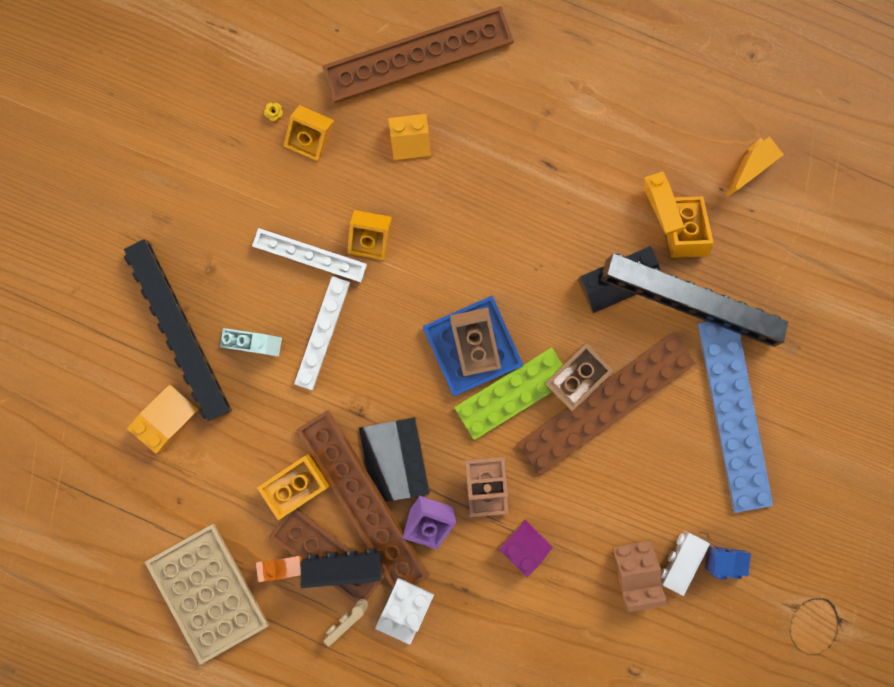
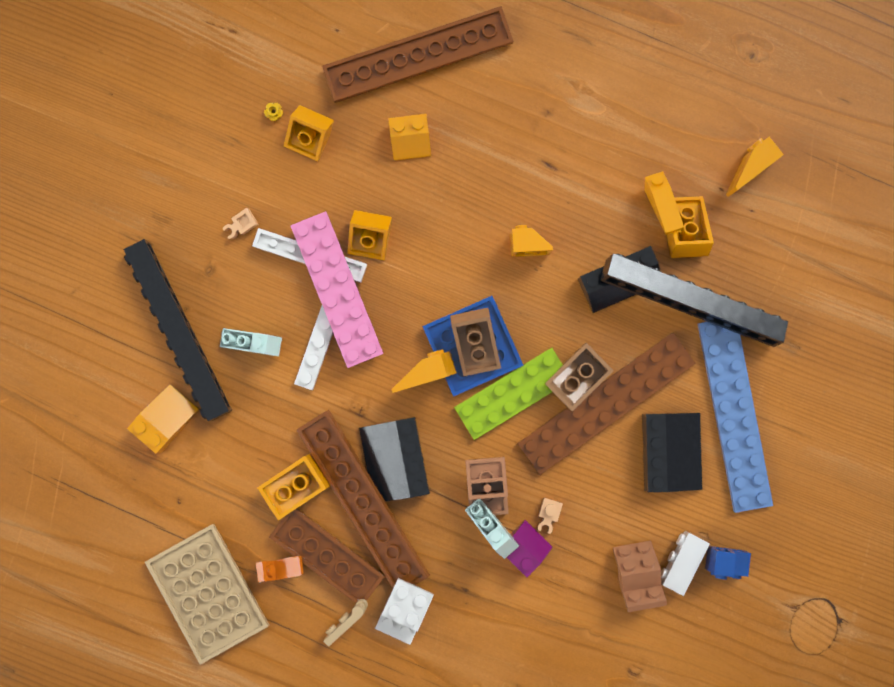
black slope [300,548,384,588] -> none
medium lavender slope [403,496,456,549] -> none
none -> light nougat plate [223,208,259,239]
none -> bright pink plate [291,211,384,368]
none -> light orange slope [392,349,457,393]
none -> light aqua slope [465,499,519,559]
none -> light orange slope [510,225,553,257]
none -> light nougat plate [537,497,563,534]
none -> black slope [642,413,702,492]

